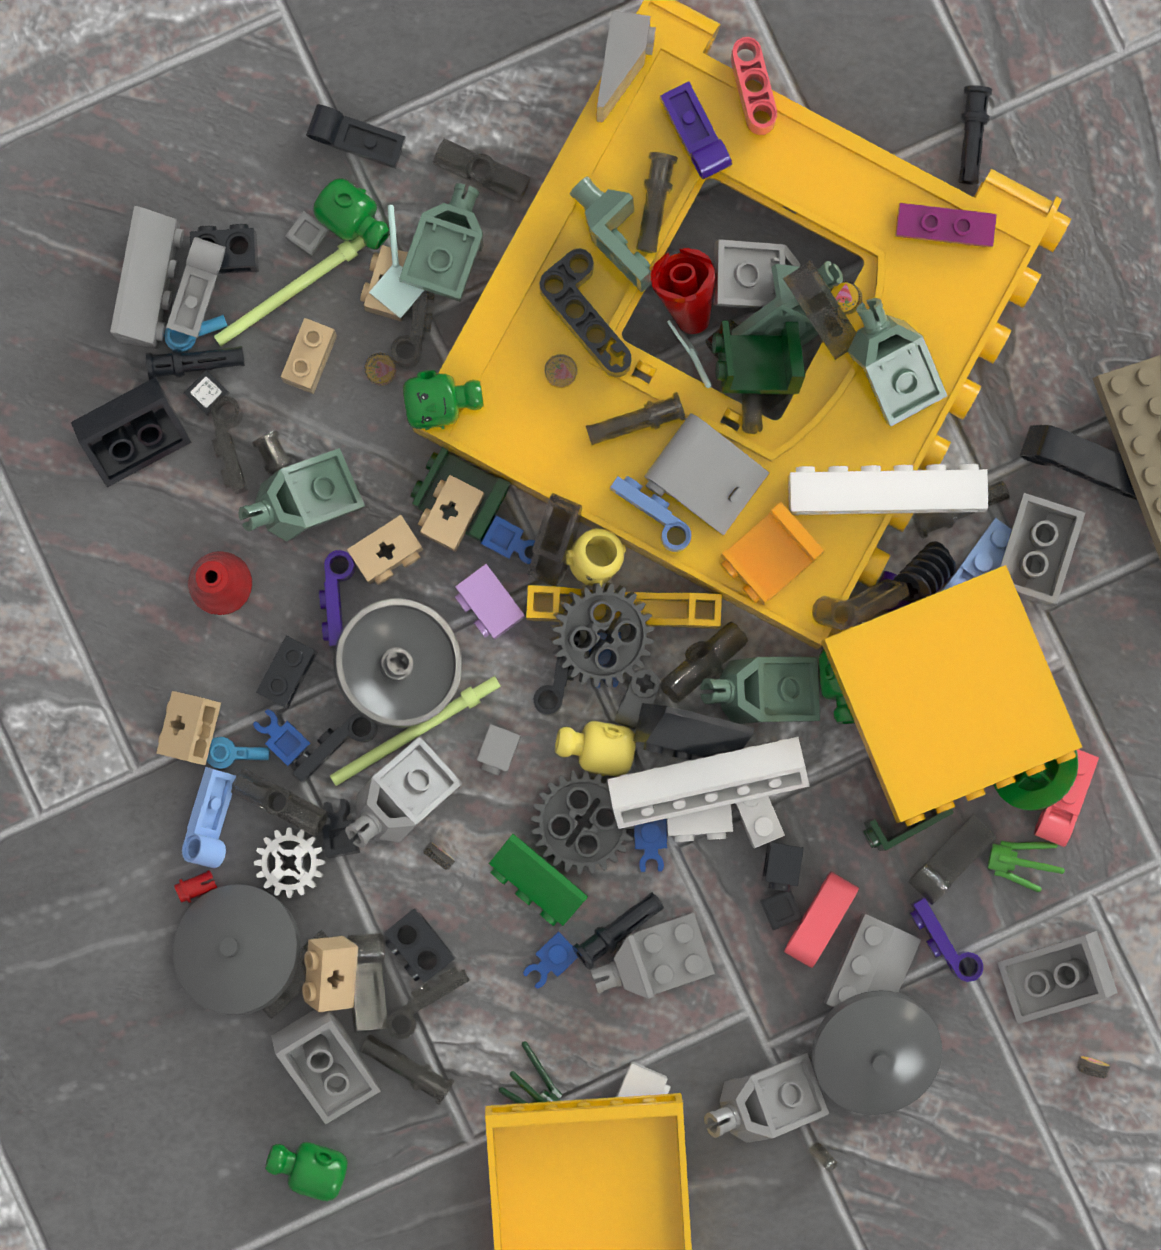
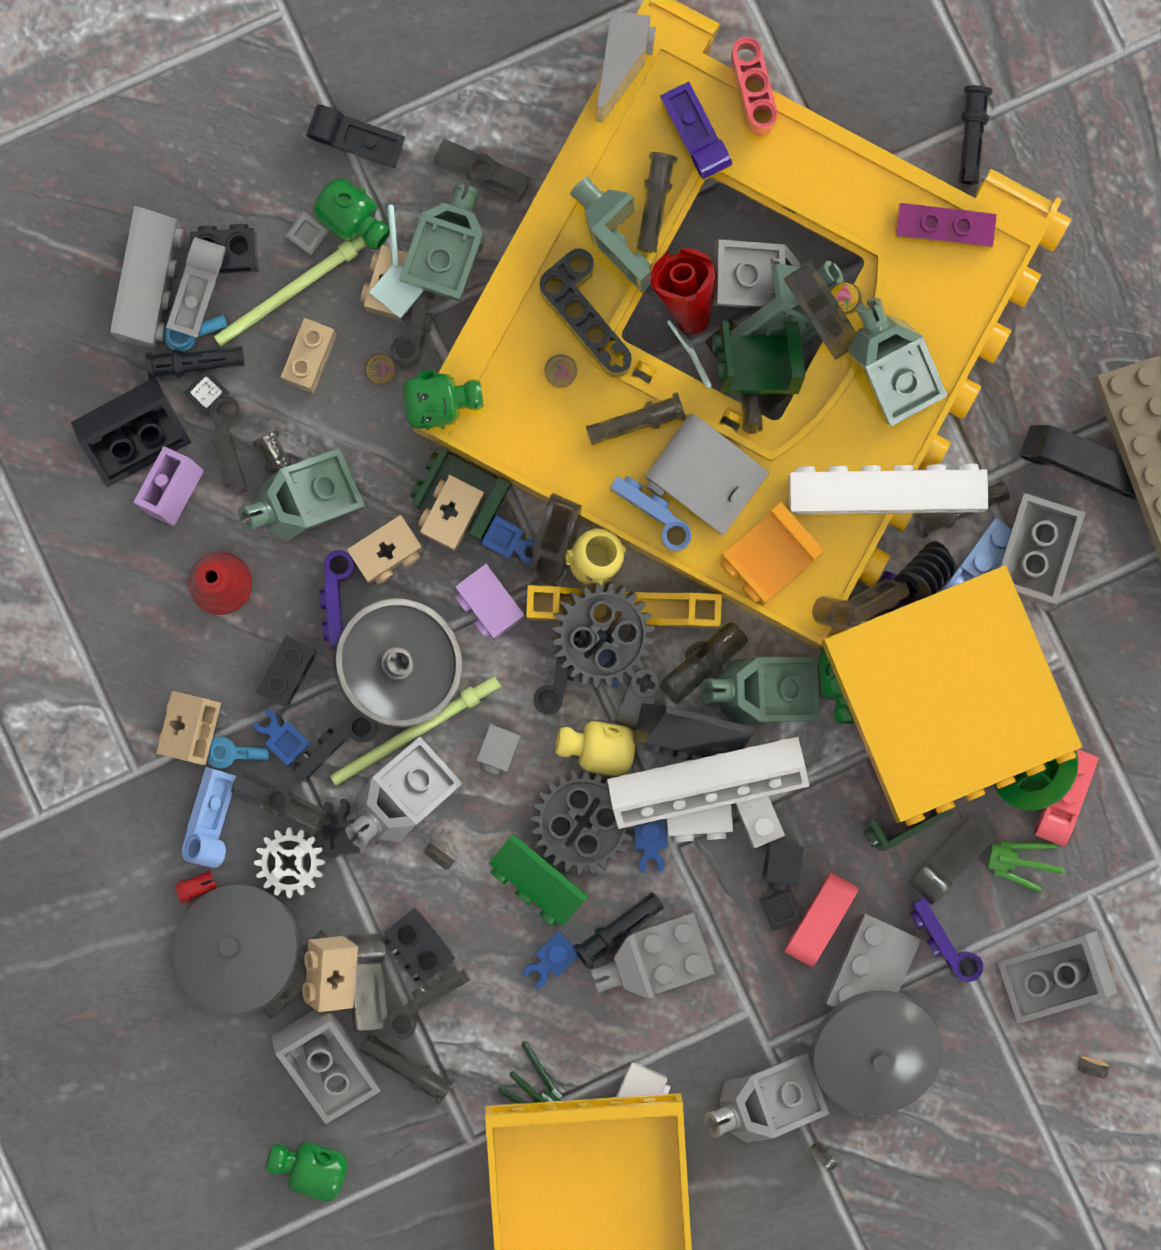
none -> lavender brick [133,446,204,526]

